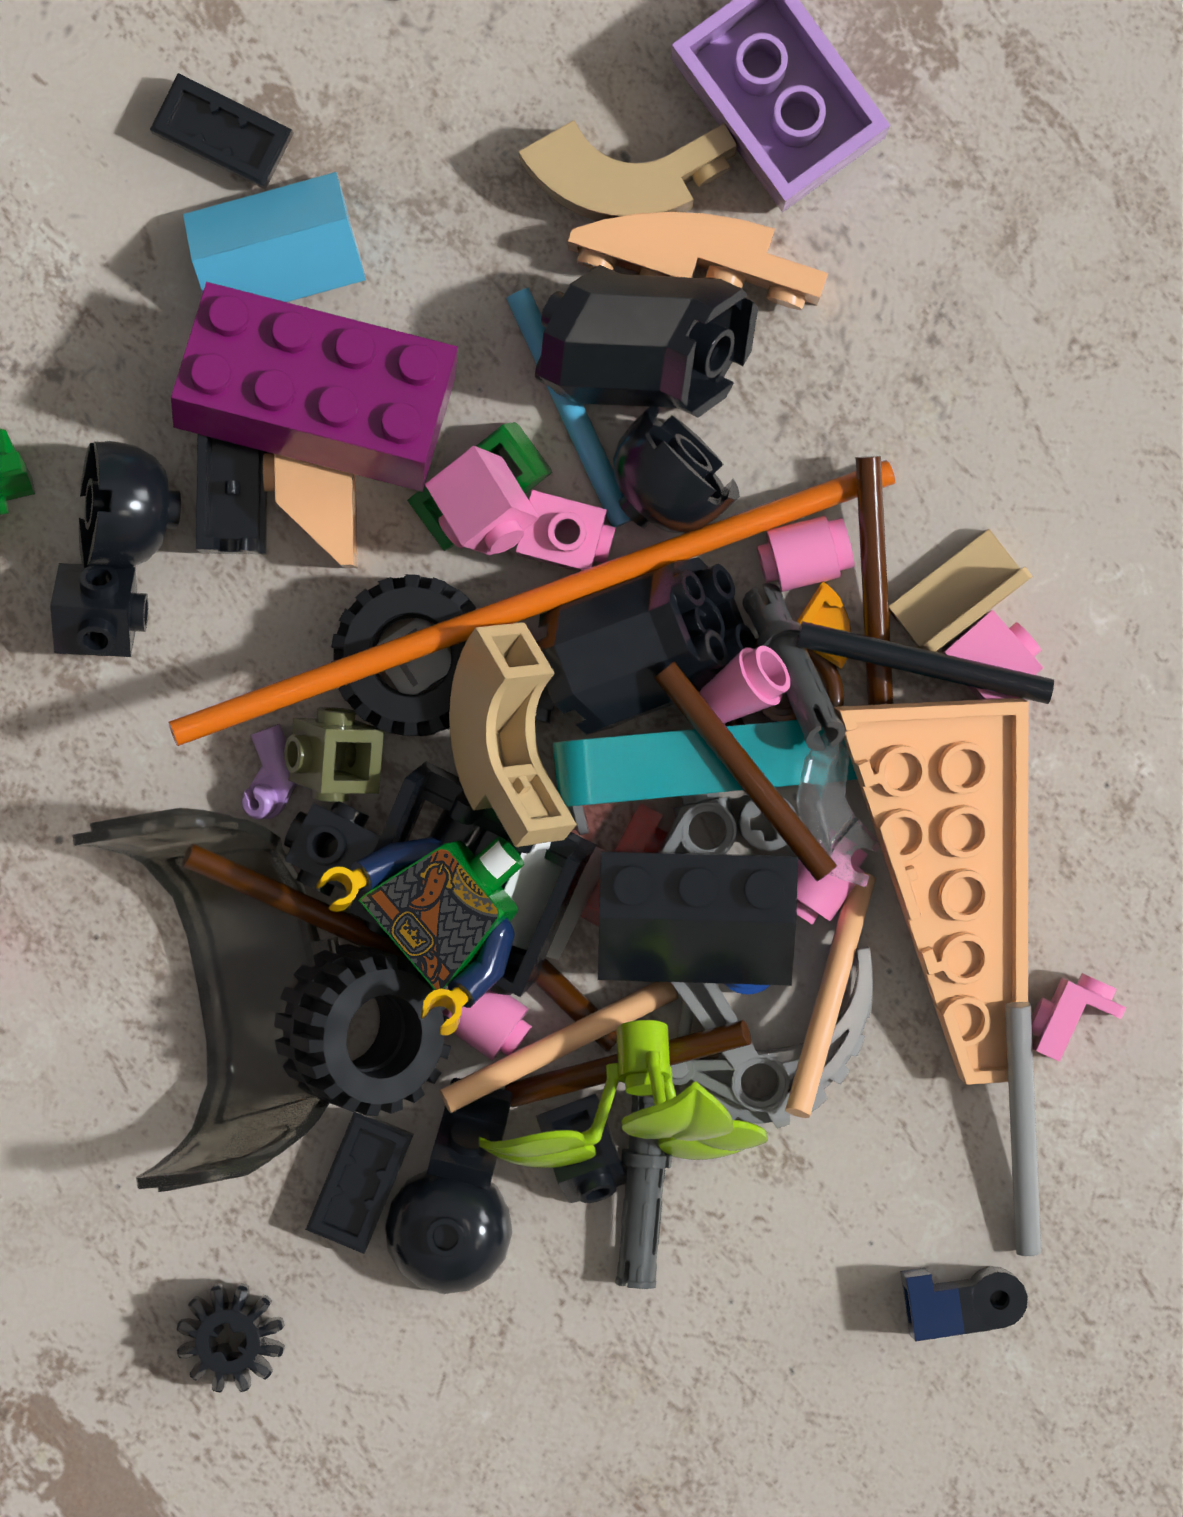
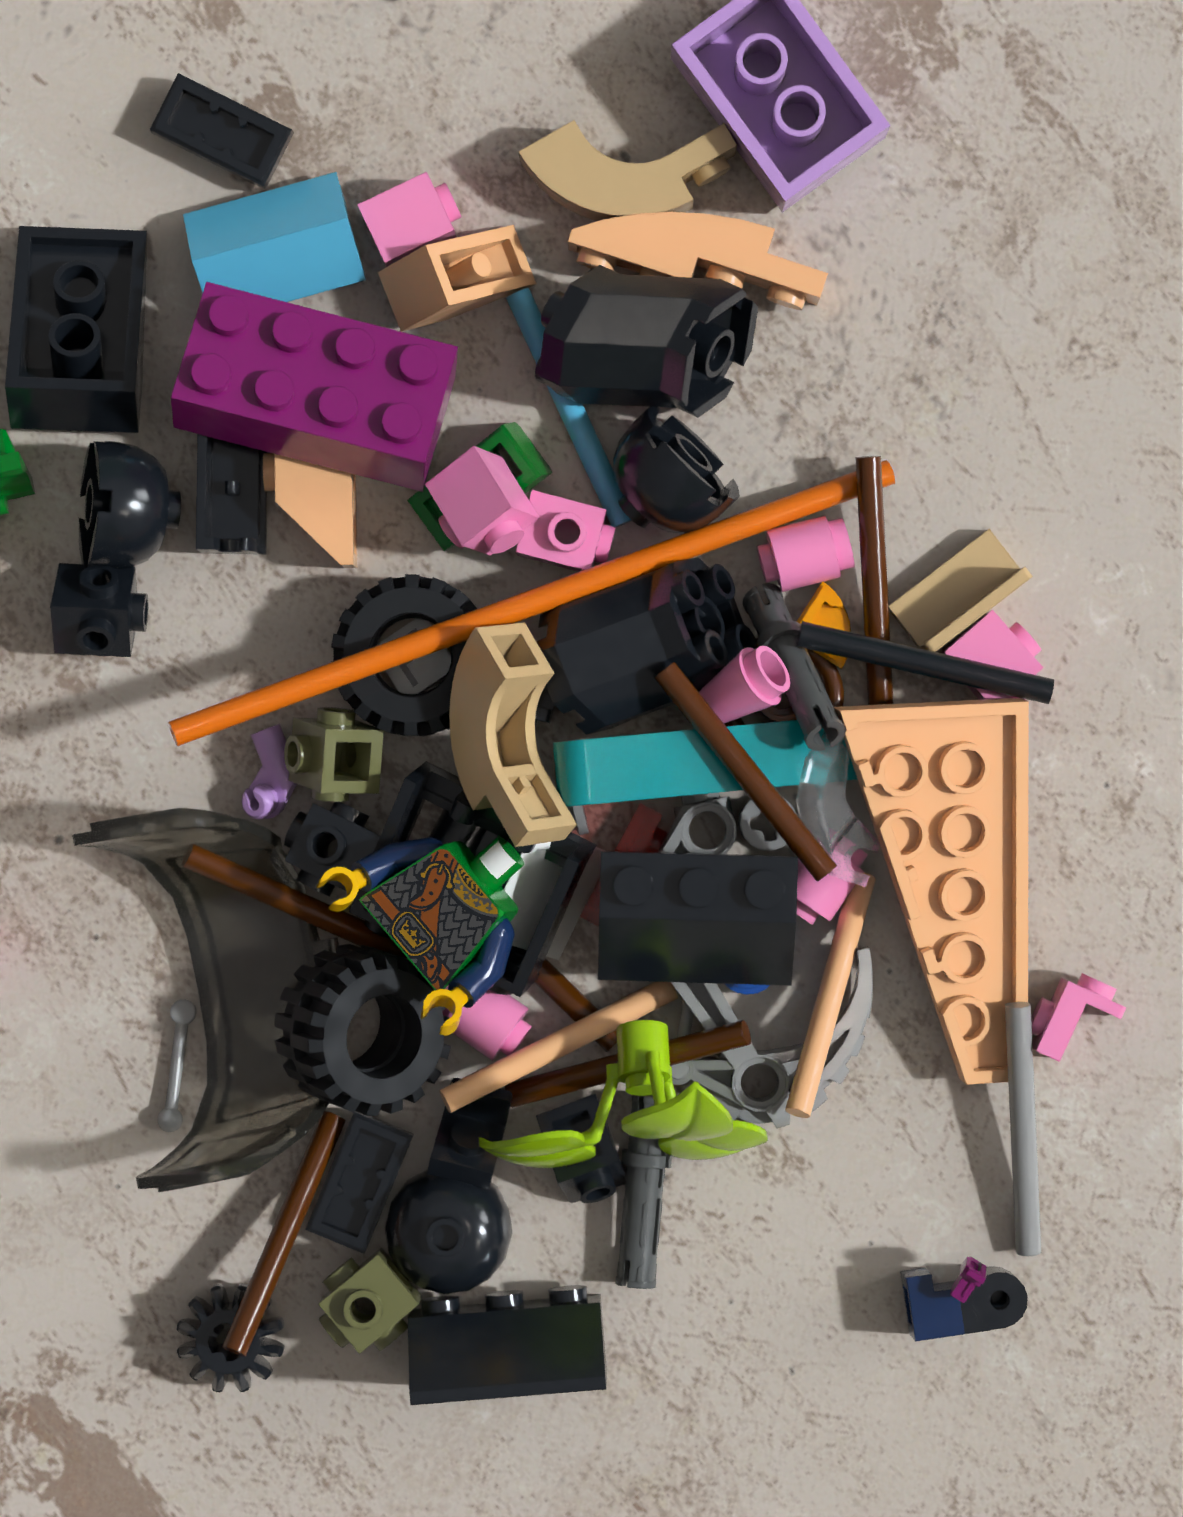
none -> black slope [5,226,147,433]
none -> light grey hinge [157,999,197,1132]
none -> reddish brown piece [222,1111,346,1357]
none -> olive brick [318,1247,422,1354]
none -> bright pink brick [357,172,461,267]
none -> light nougat slope [378,225,536,332]
none -> black slope [408,1285,607,1405]
none -> magenta piece [950,1256,986,1303]

